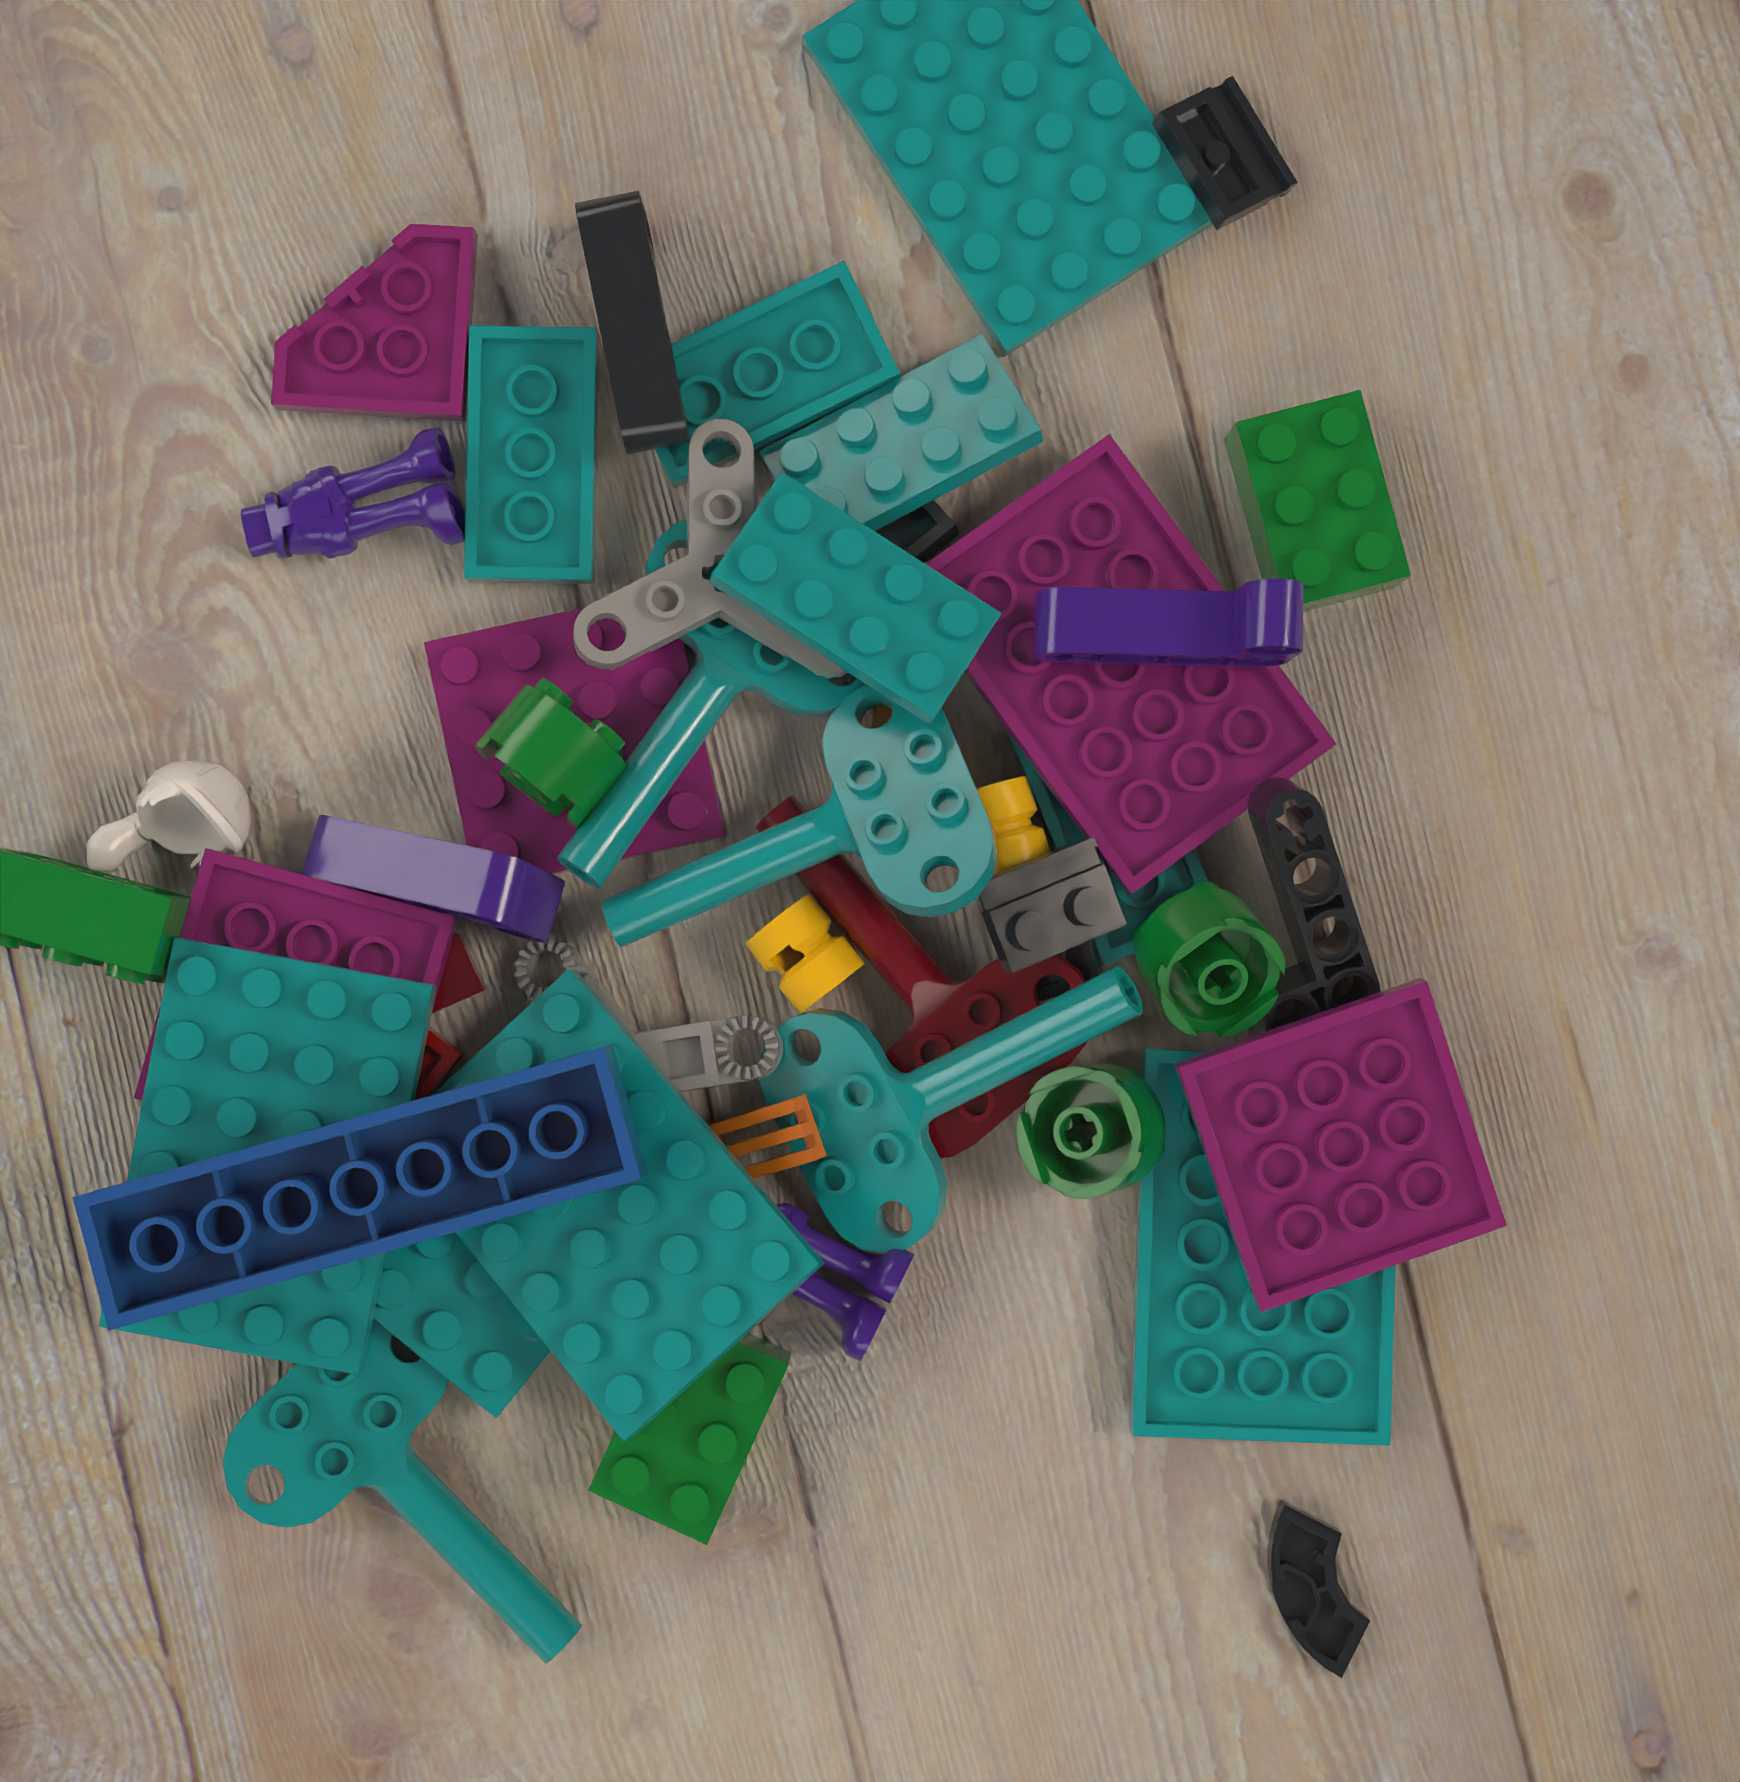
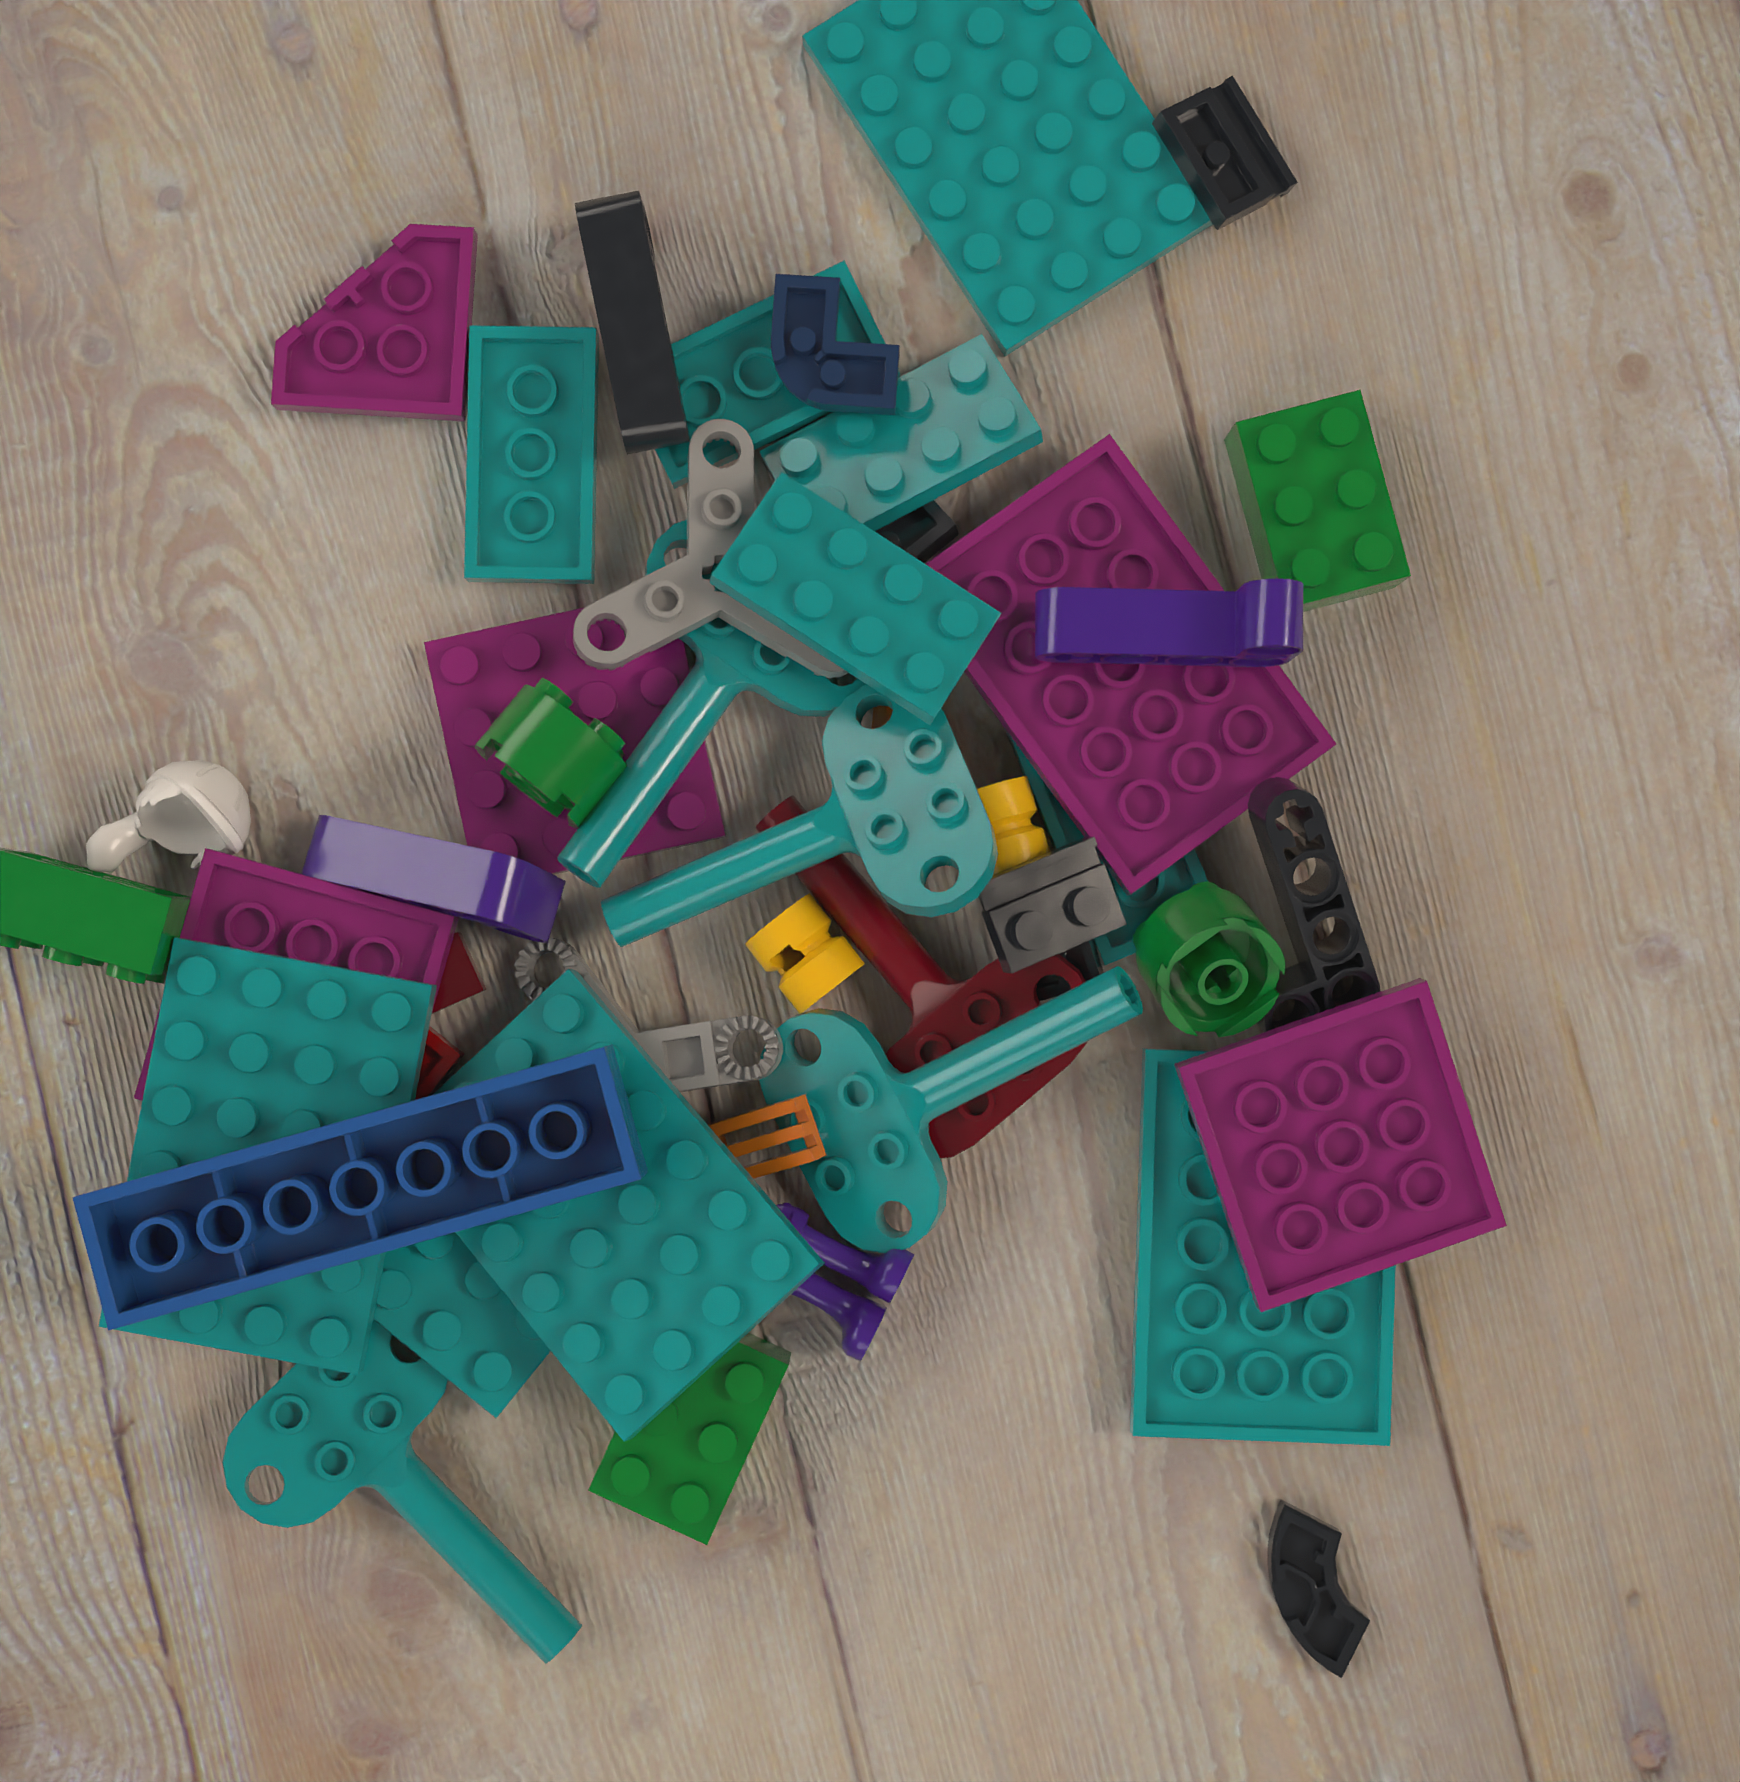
dark purple piece [241,427,465,559] -> none
green brick [1016,1063,1165,1199] -> none
none -> dark blue plate [771,274,900,415]

